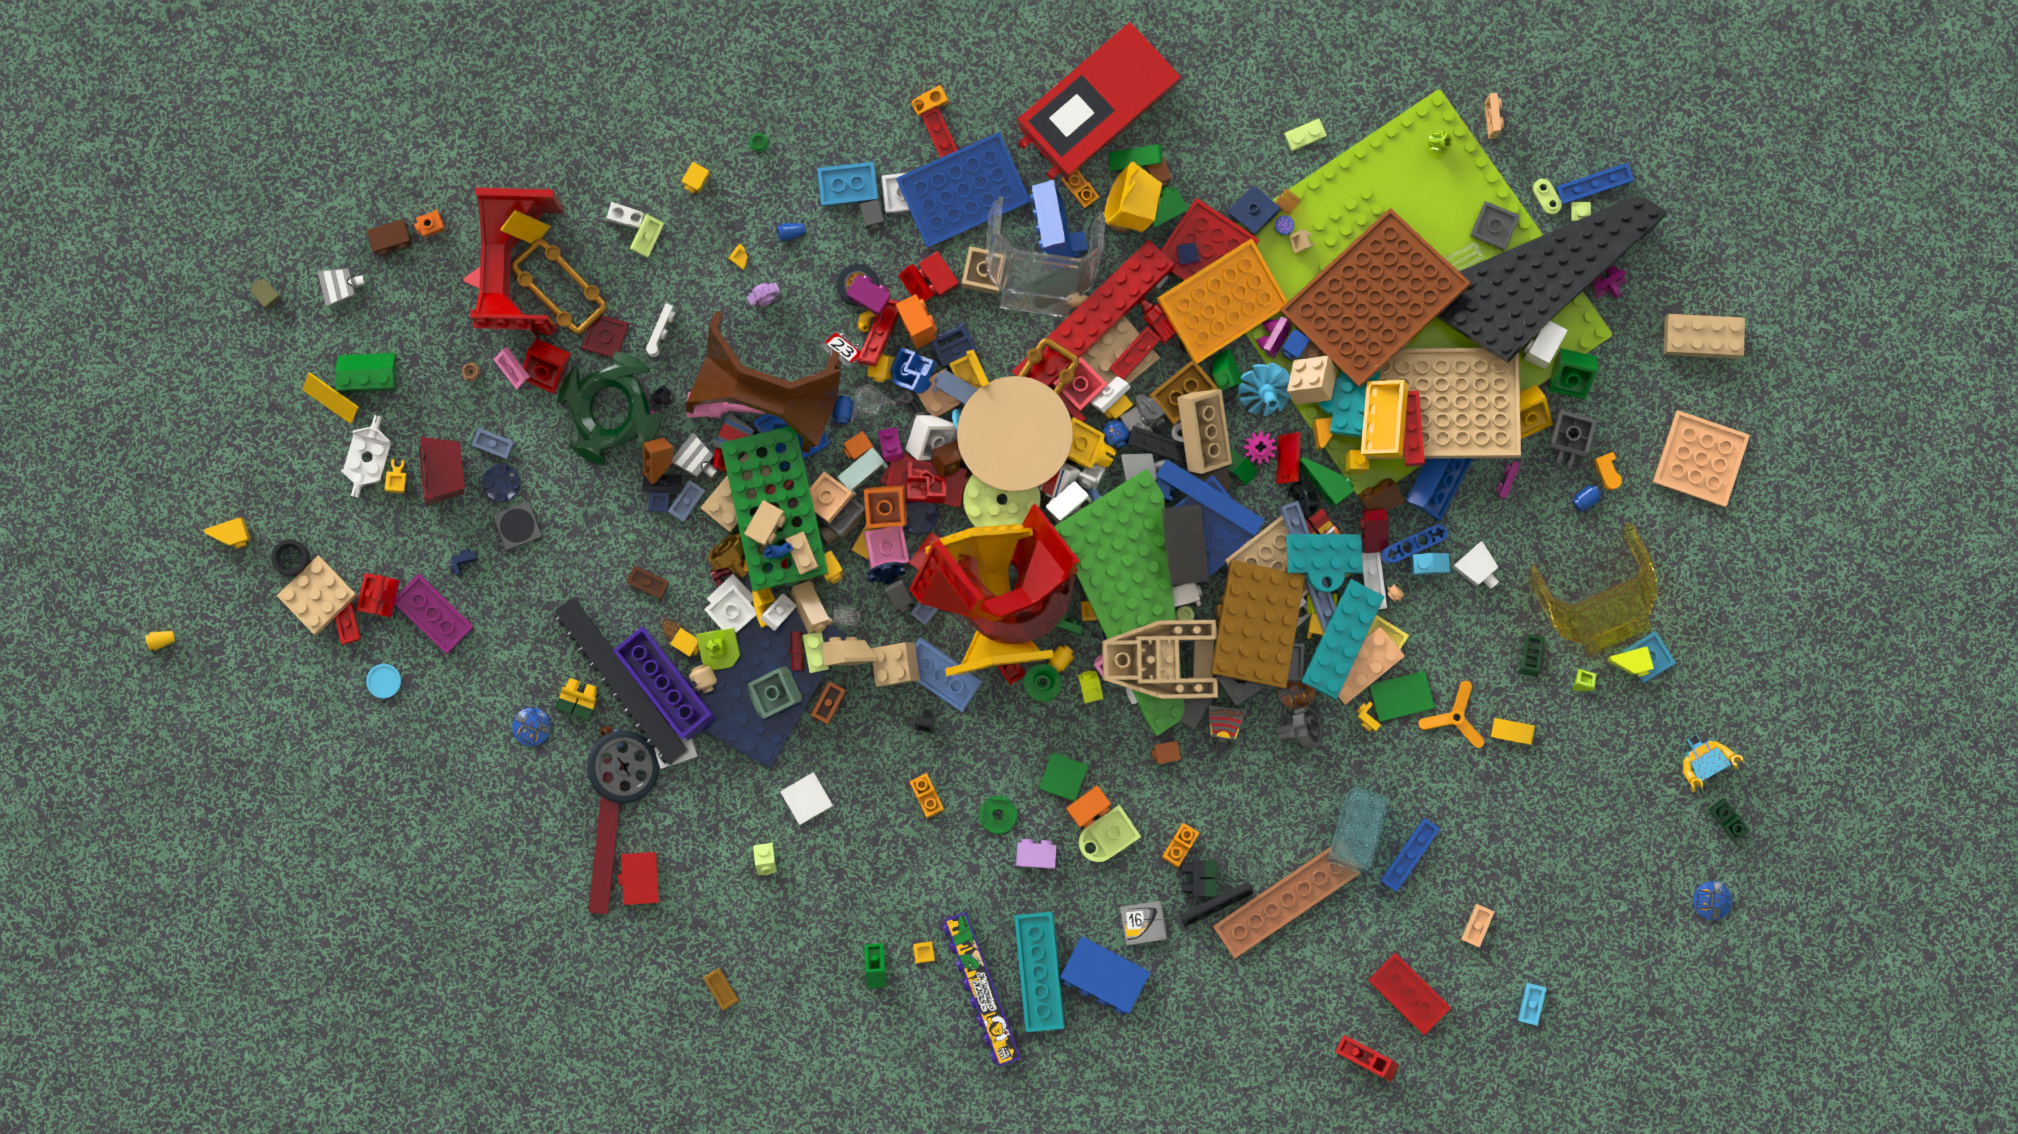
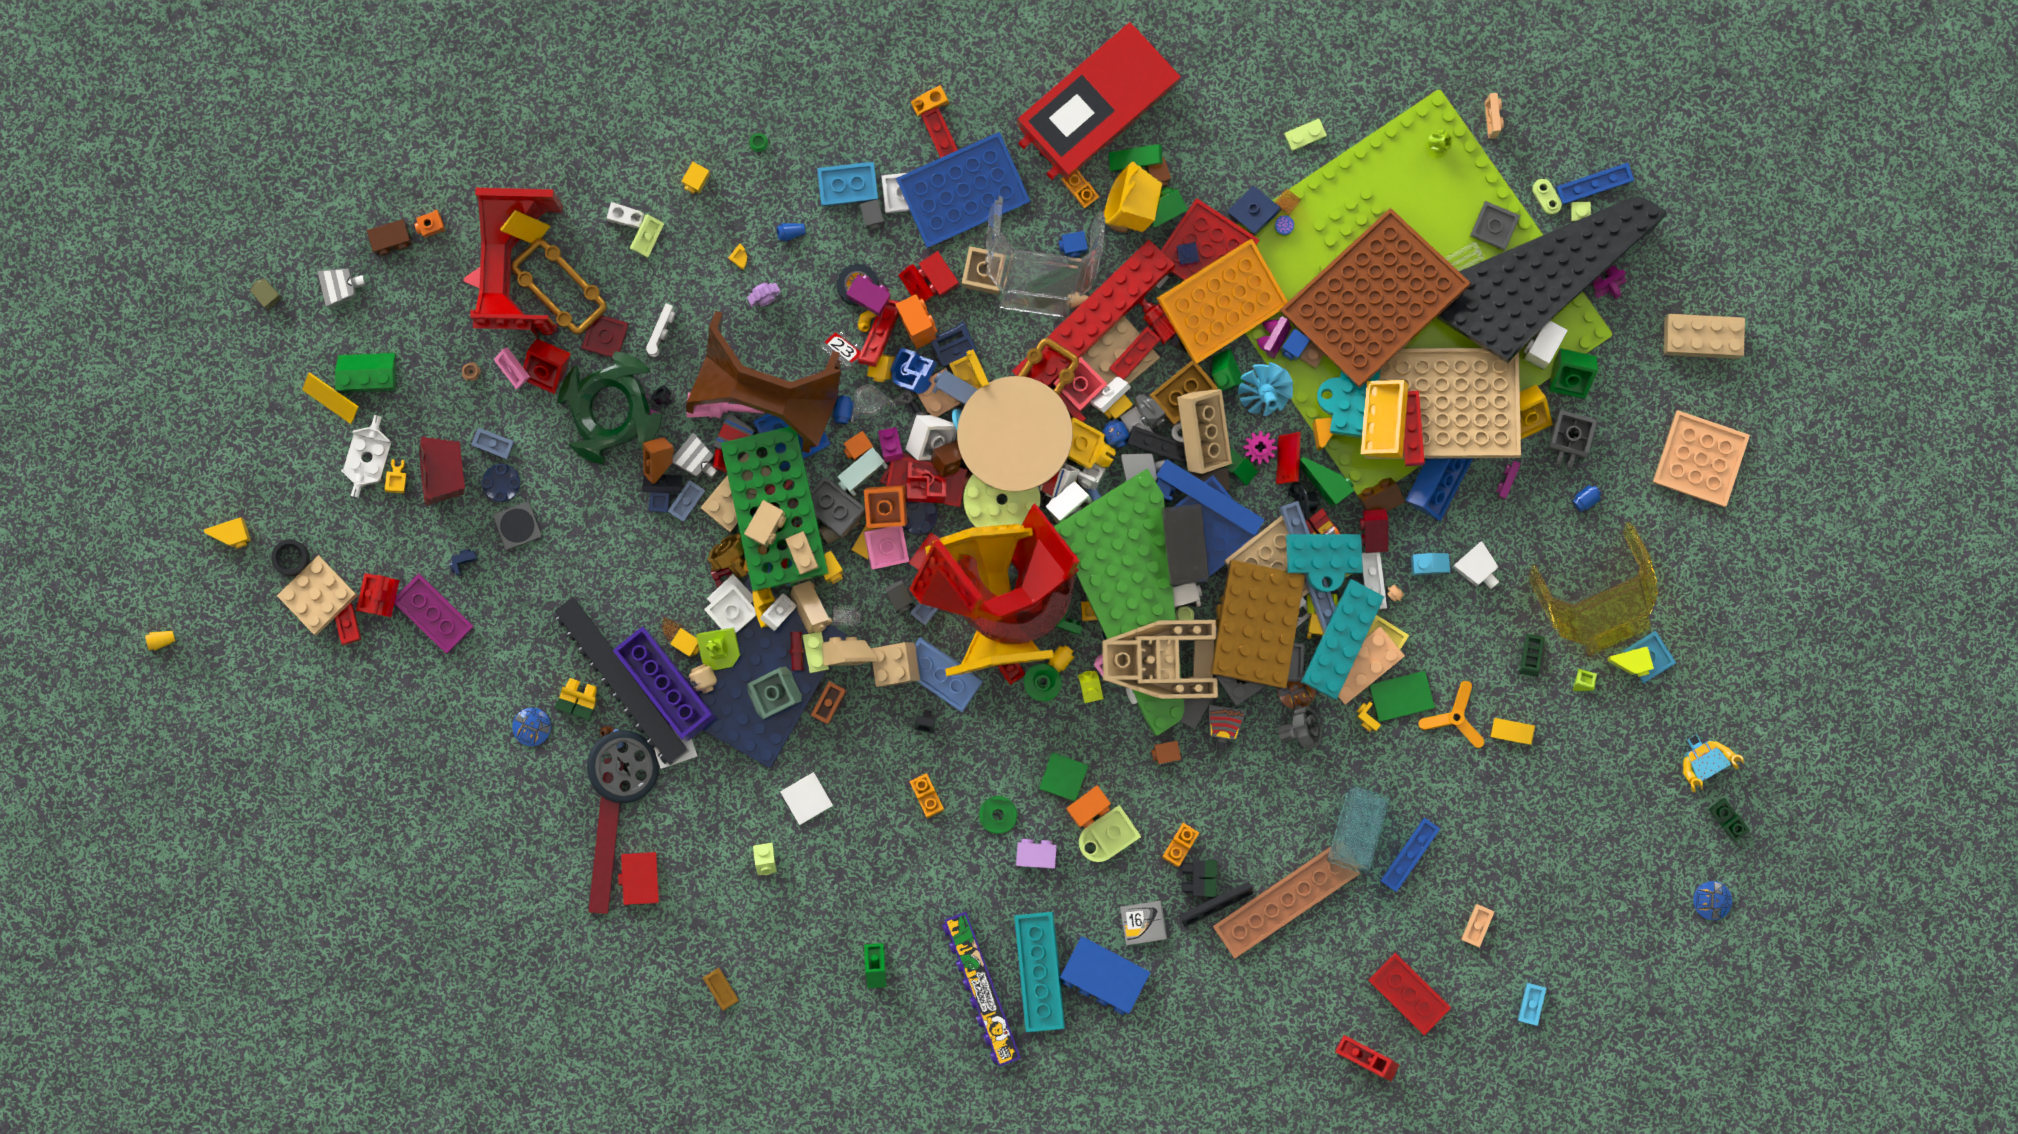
medium azure piece [366,664,401,698] -> none
reddish brown plate [626,565,670,599] -> none
blue arm [763,542,793,558] -> none
light nougat plate [810,472,854,524] -> none
dark blue dish [868,562,906,585] -> none
yellow tile [913,942,935,963] -> none
brick [1030,180,1075,268] -> none
tan brick [1287,356,1338,405] -> none
tan tile [1289,229,1314,254] -> none
yellow brick [1345,450,1369,474] -> none
blue beam [1381,524,1448,565] -> none
light orange leg [1593,452,1622,490] -> none

